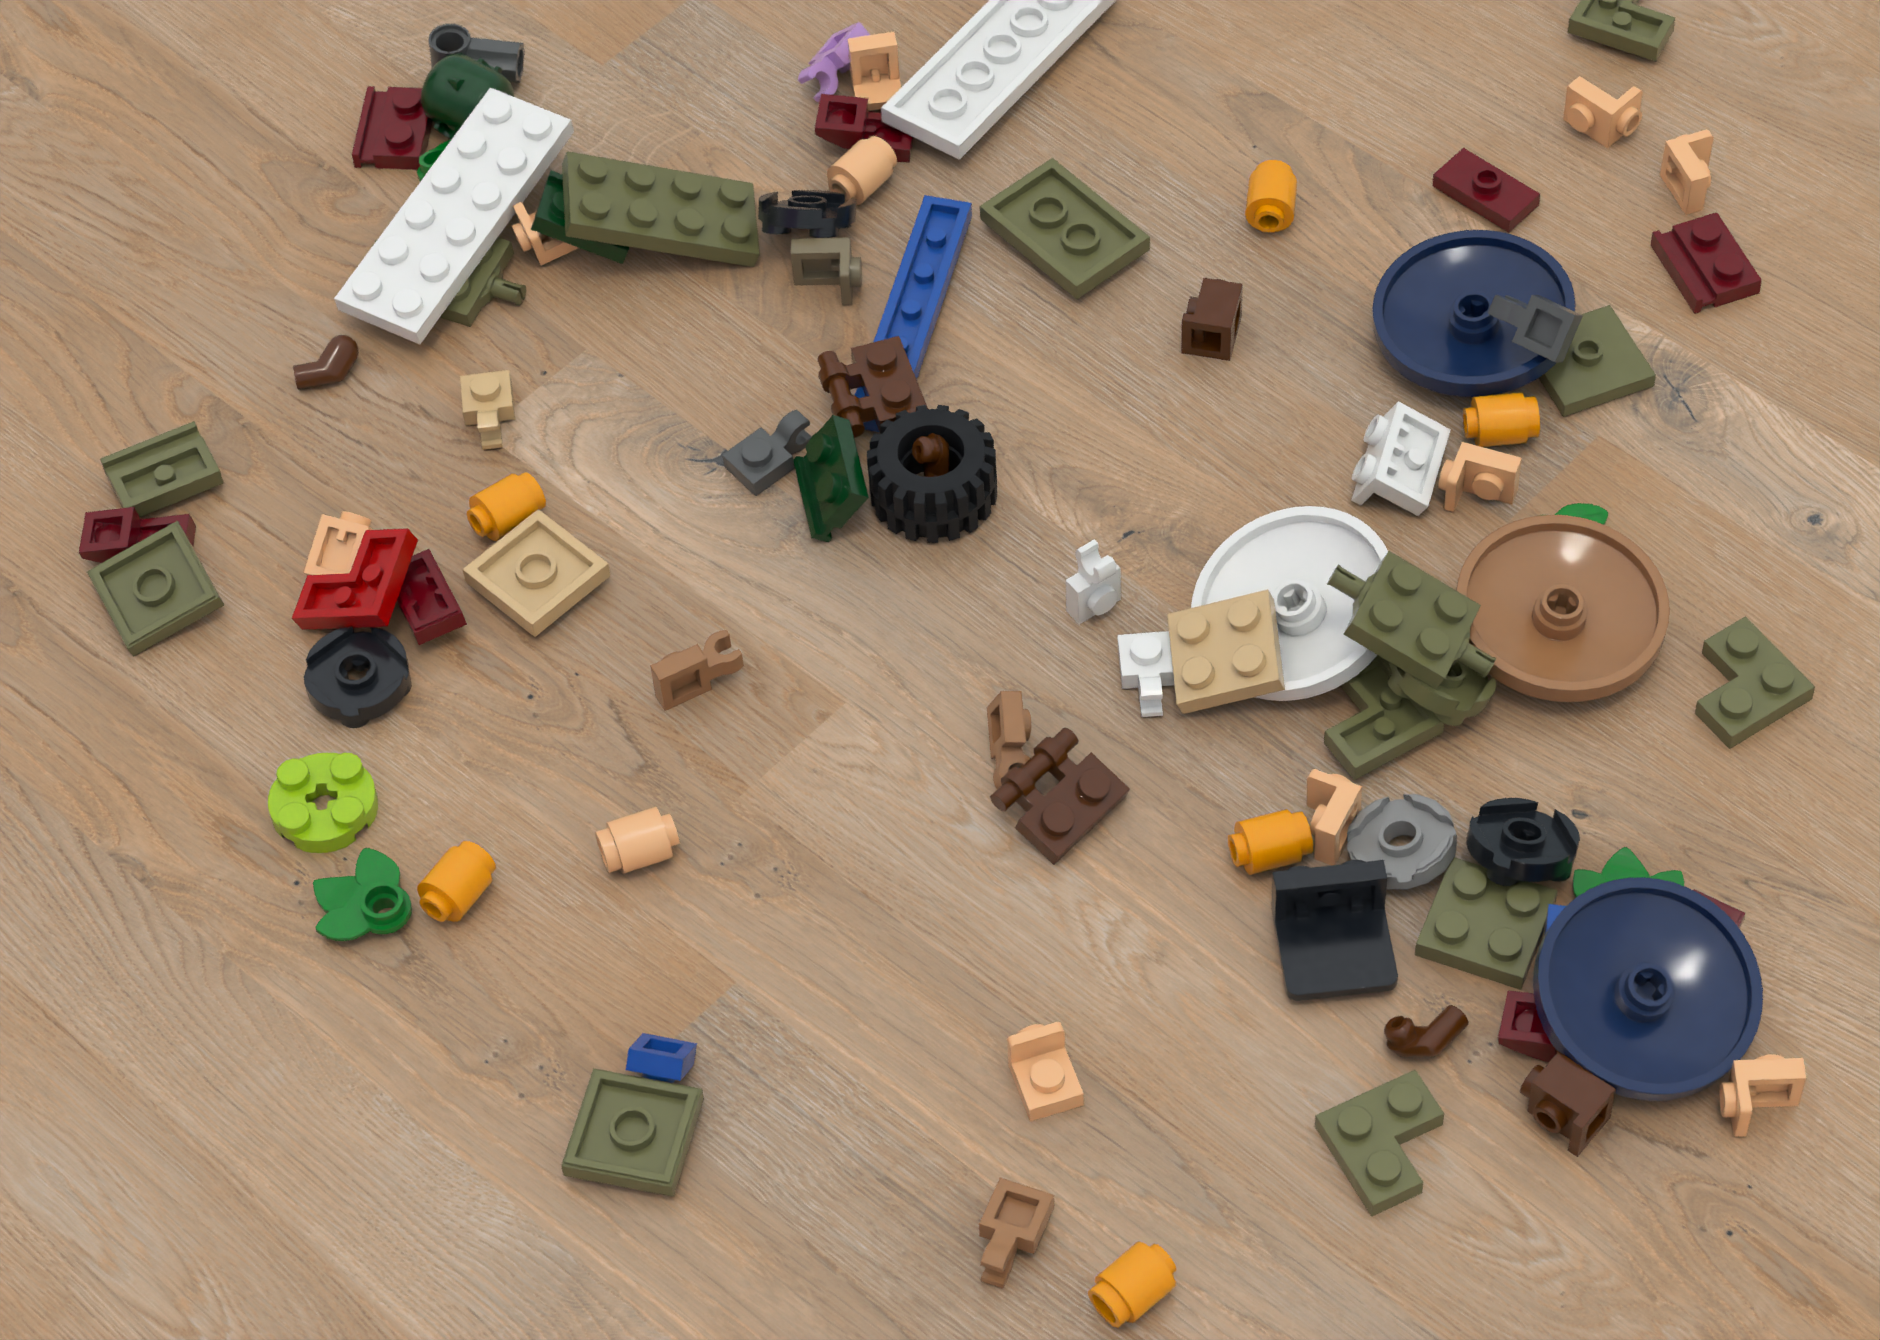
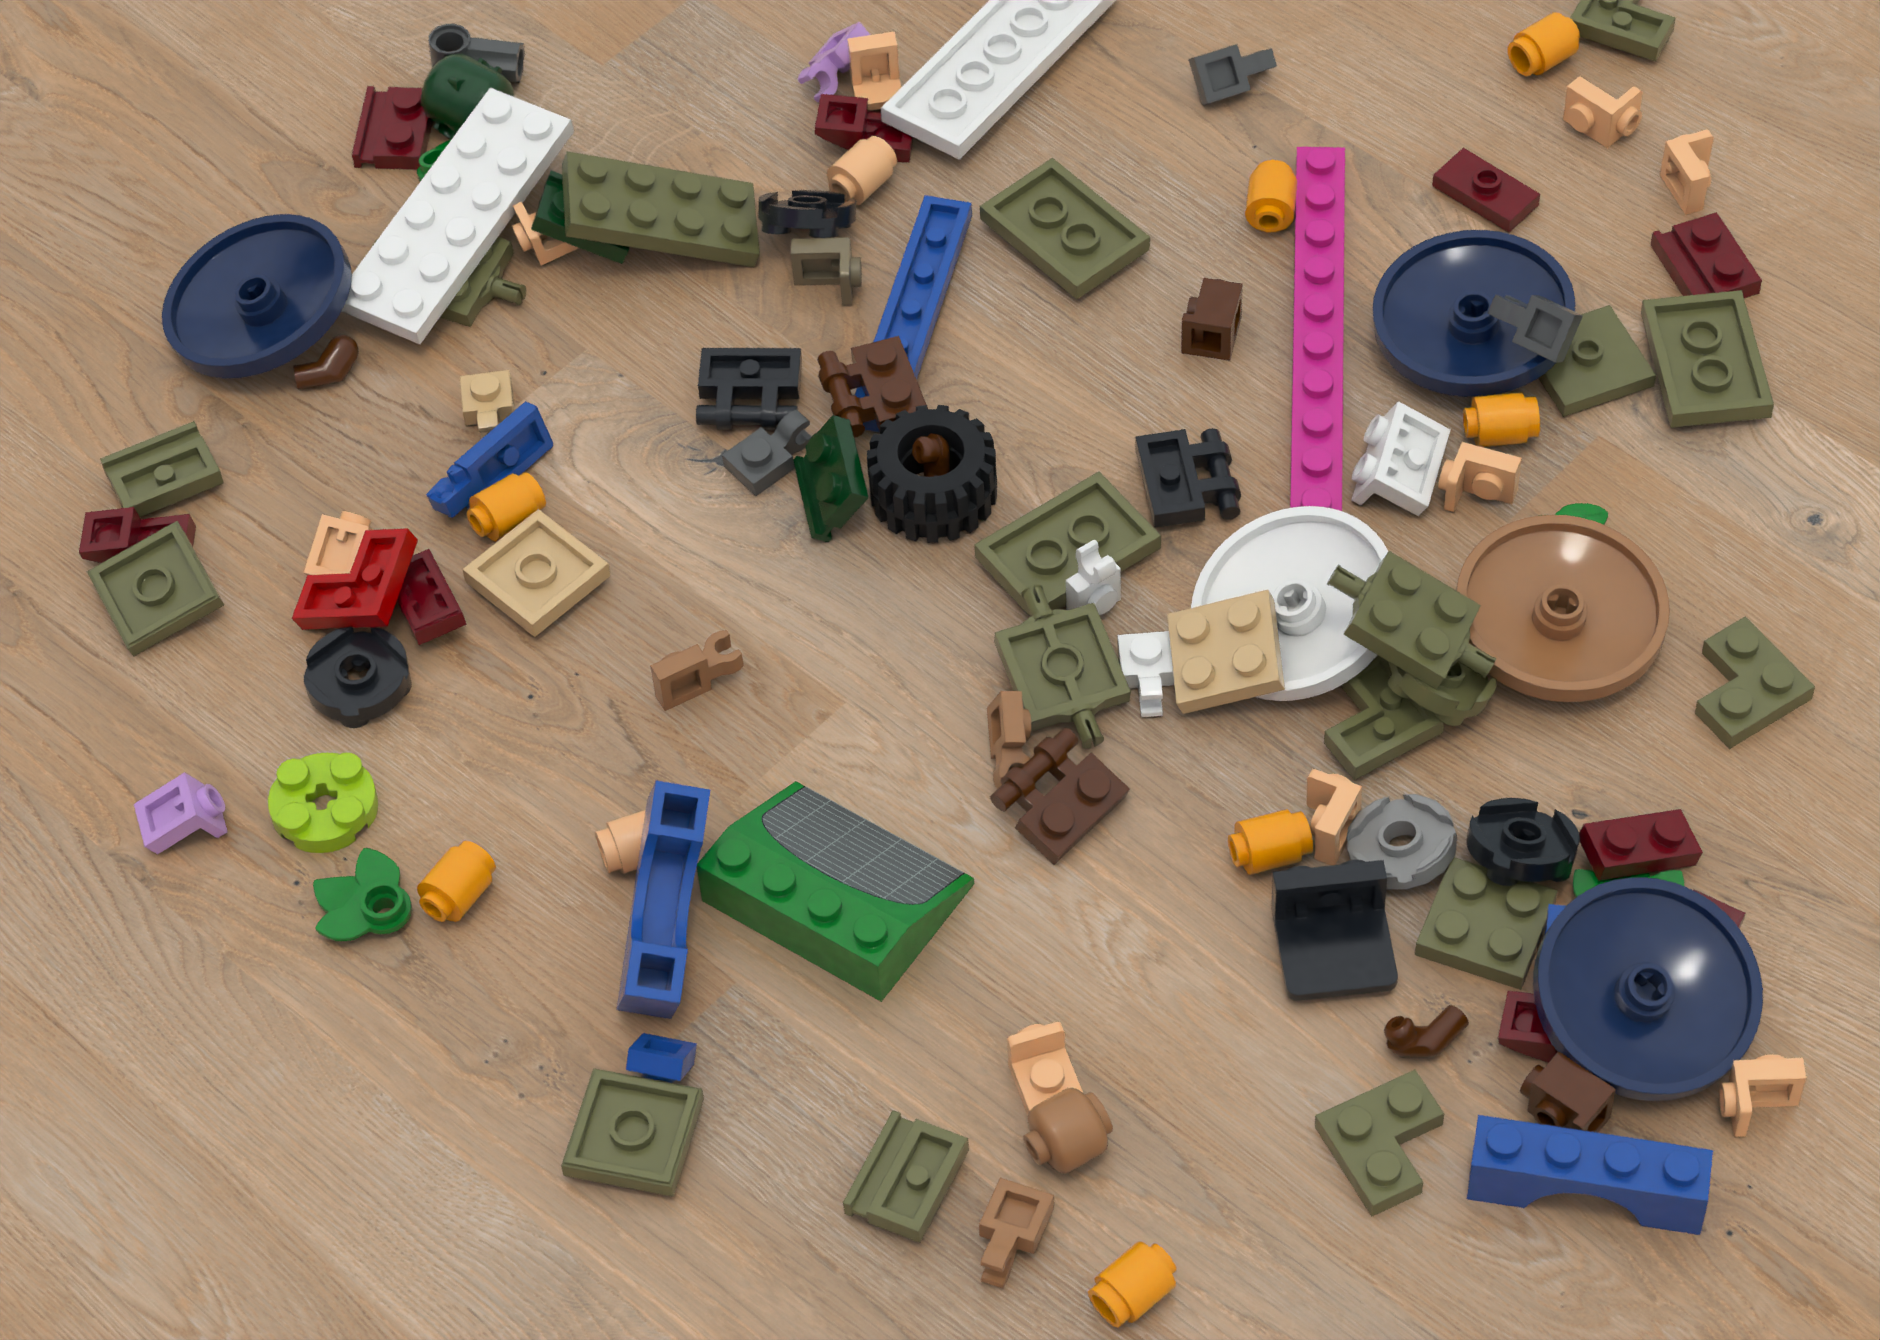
none -> lavender bracket [134,772,227,854]
none -> dark blue dish [162,214,352,379]
none -> blue hinge [426,401,554,518]
none -> blue arch [616,780,710,1019]
none -> black plate [696,348,802,430]
none -> green slope [696,781,975,1002]
none -> olive plate [843,1110,969,1243]
none -> olive plate [974,471,1161,617]
none -> olive plate [994,584,1131,748]
none -> medium nougat head [1023,1087,1113,1174]
none -> black plate [1135,428,1241,528]
none -> dark grey plate [1188,44,1277,105]
none -> dark pink plate [1290,147,1345,511]
none -> blue arch [1467,1115,1713,1235]
none -> light orange brick [1507,12,1580,76]
none -> dark red plate [1579,809,1703,881]
none -> olive plate [1641,290,1774,428]

